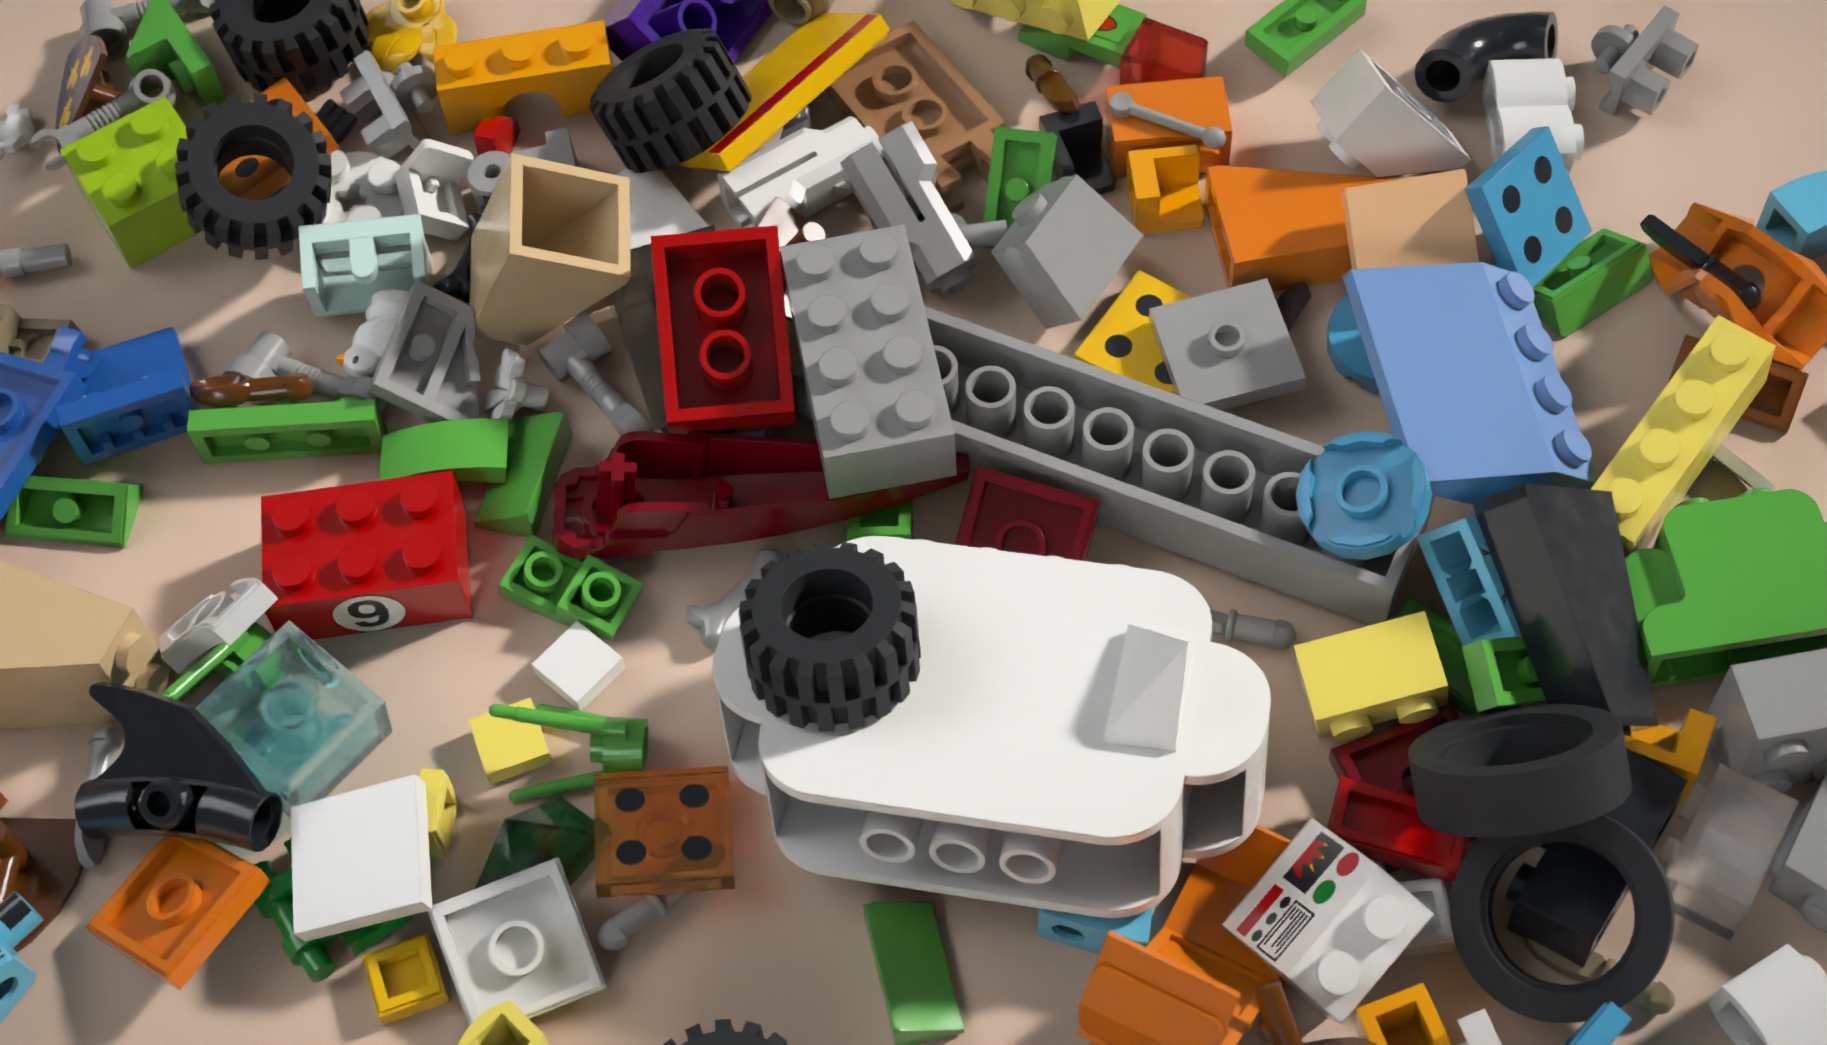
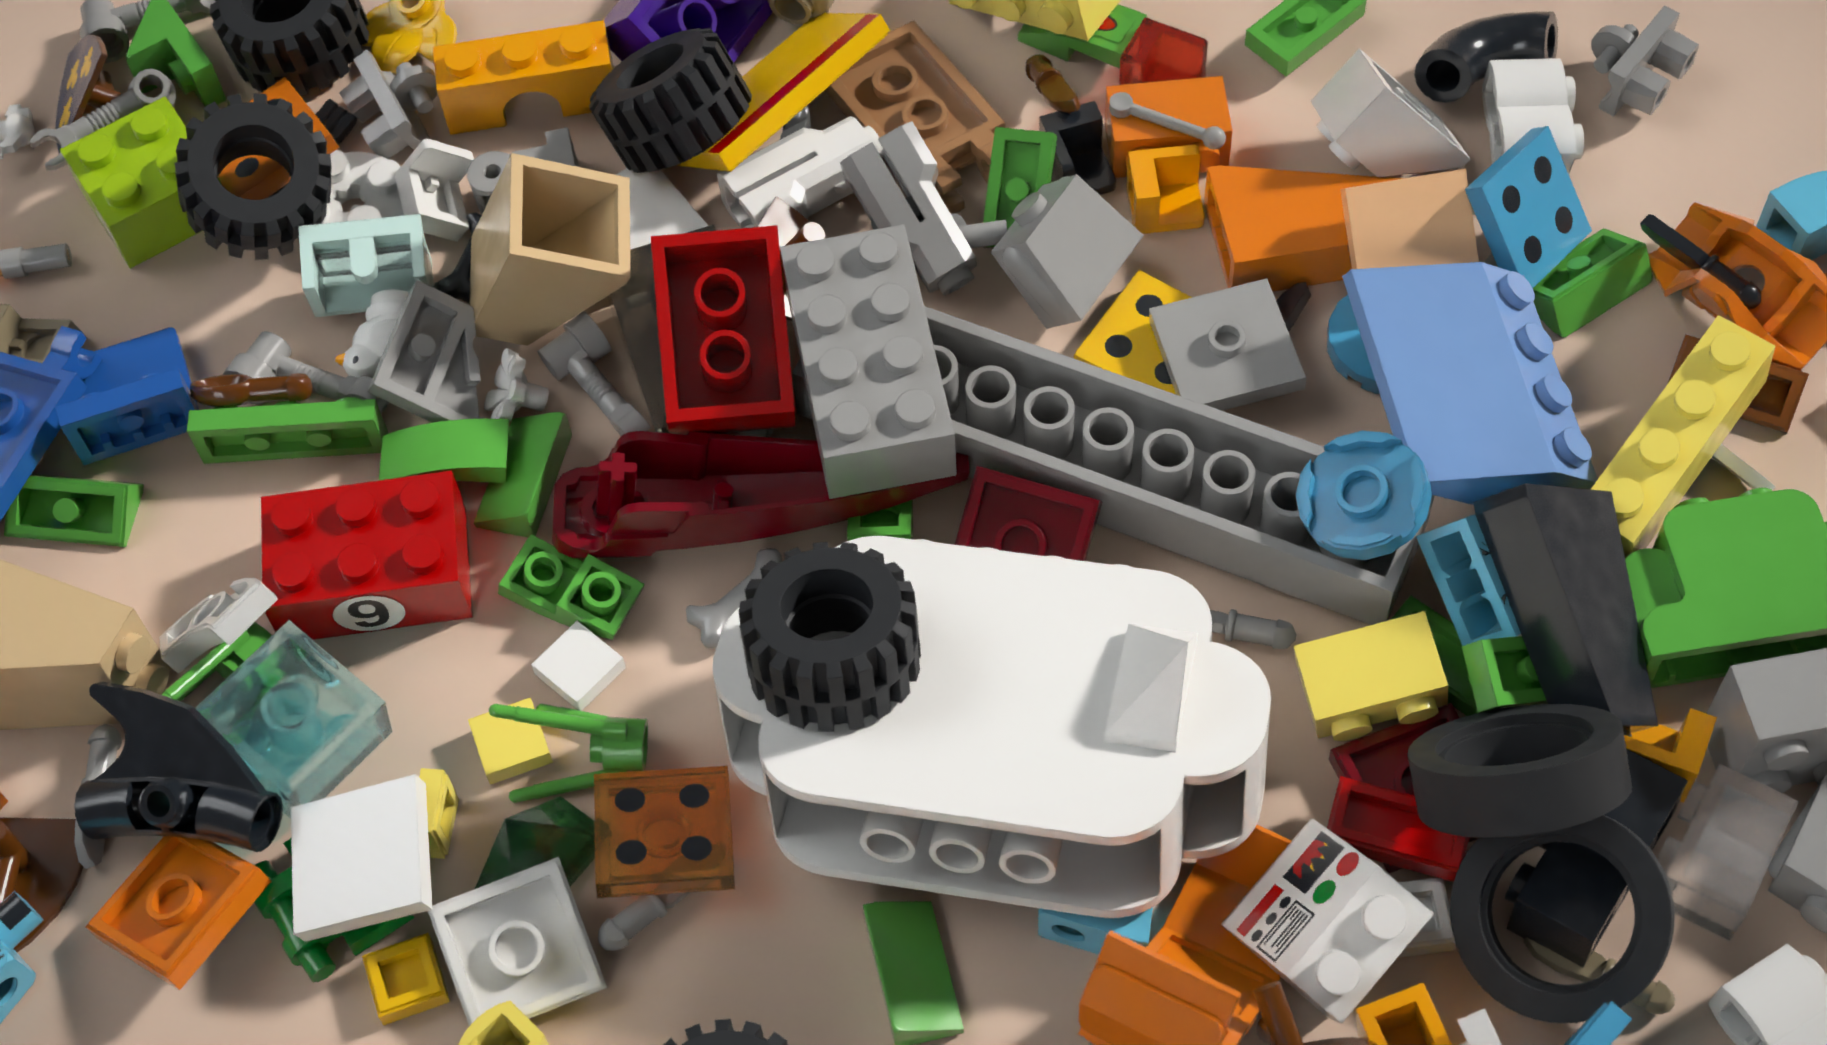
red tile [472,115,521,156] -> none

